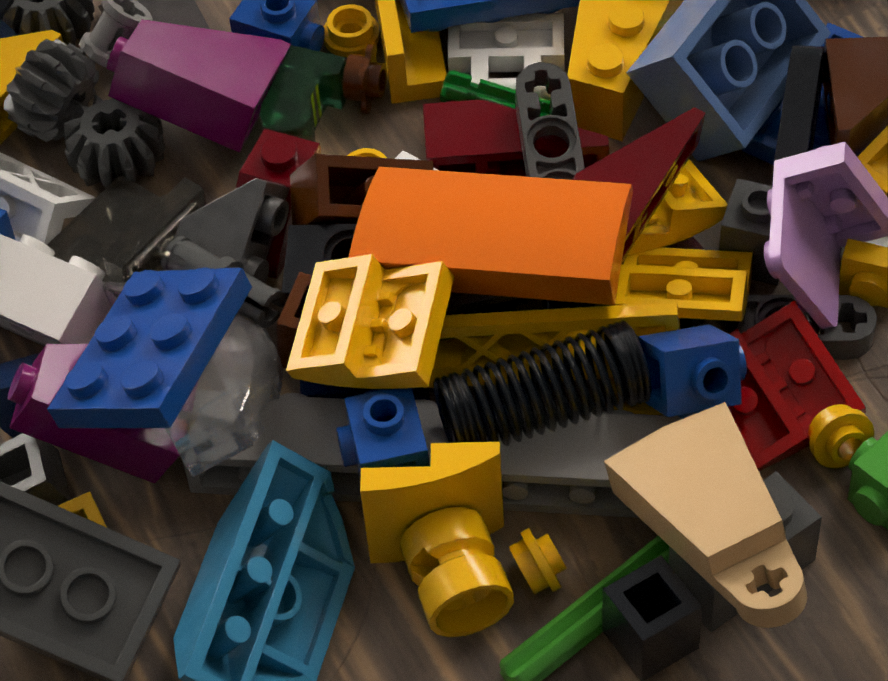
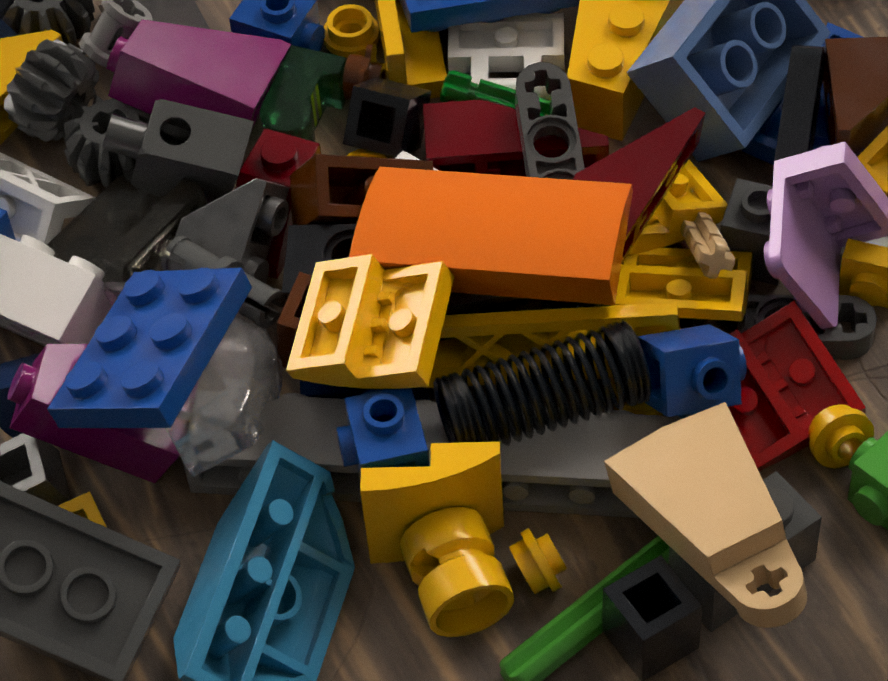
none -> dark grey torso [102,99,254,211]
none -> black brick [343,77,432,158]
none -> tan axle [680,212,735,279]

